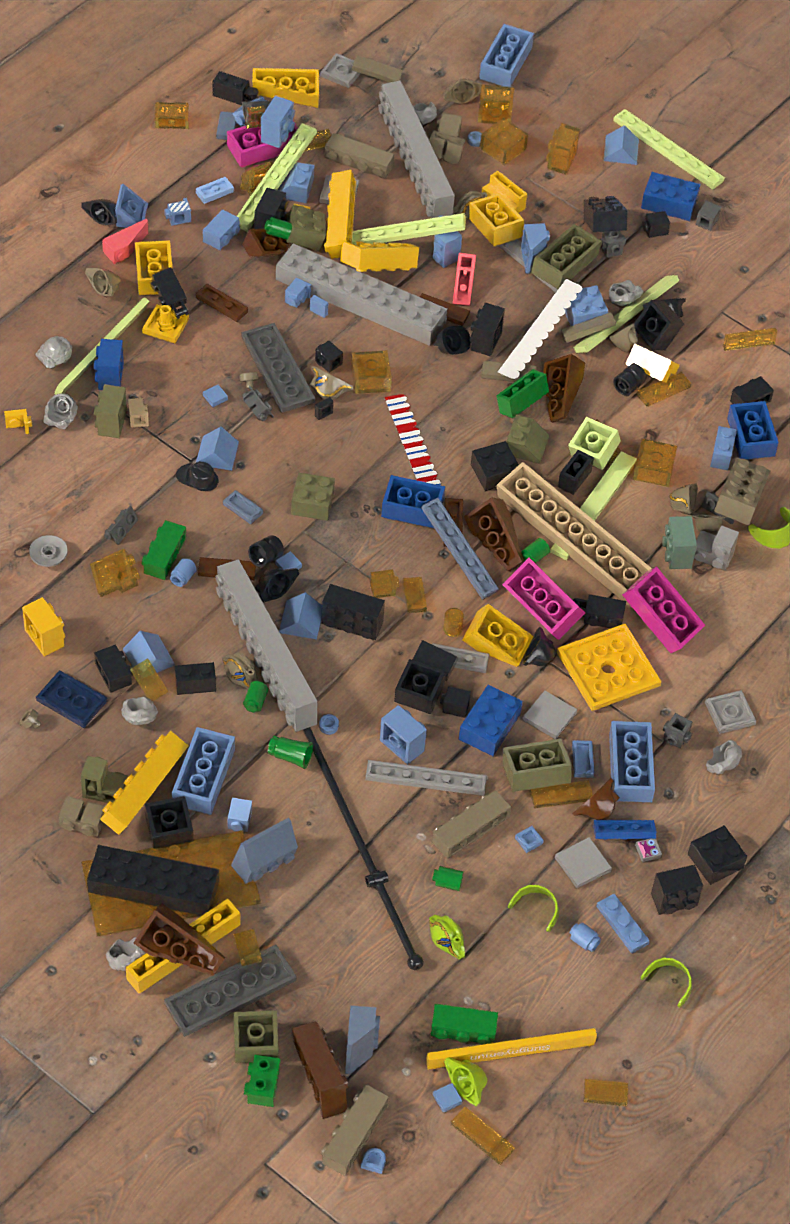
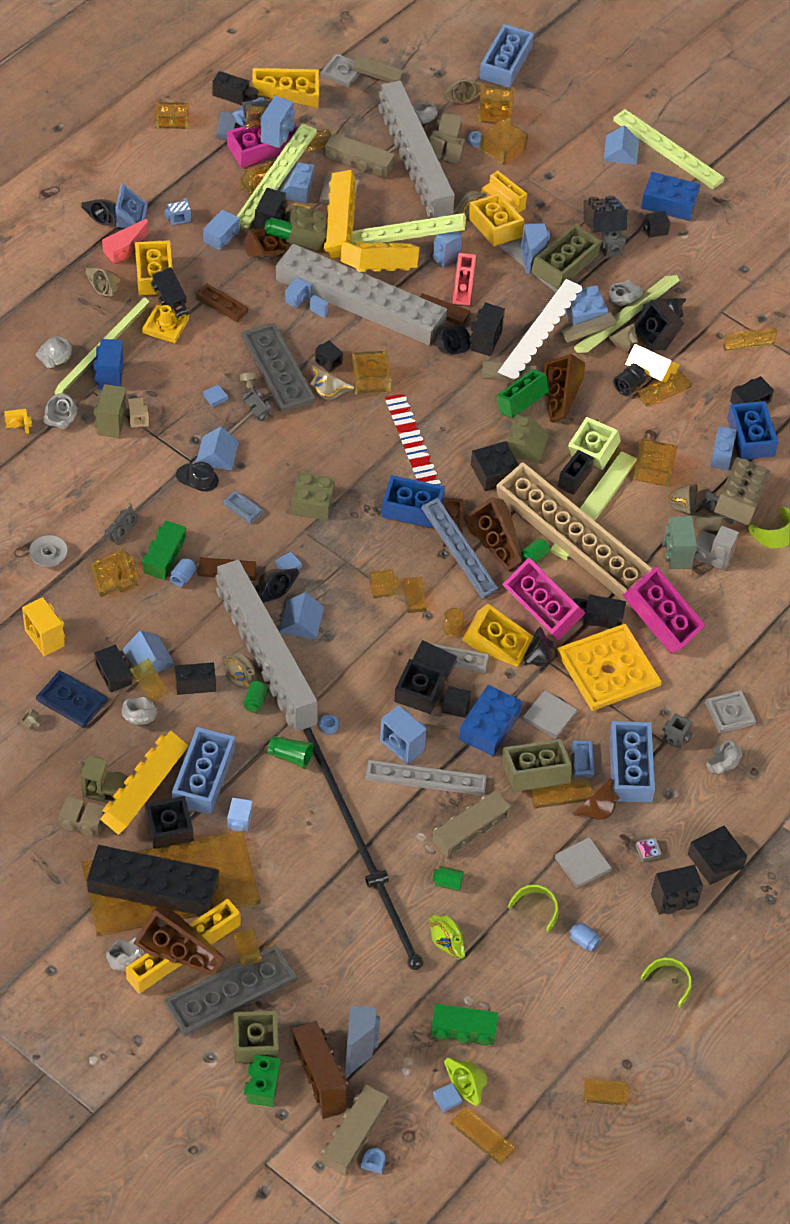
light blue plate [196,177,234,204] -> none
sand blue slope [231,818,298,884] -> none
black wheel [248,535,284,567] -> none
black tile [315,397,334,420] -> none
black brick [321,584,385,640] -> none
yellow tile [426,1028,597,1070] -> none
medium blue tile [515,826,544,853] -> none
clear yellow brick [546,123,580,174] -> none
blue plate [593,820,656,840] -> none
medium blue plate [596,894,650,954] -> none
dark grey brick [696,201,721,231] -> none

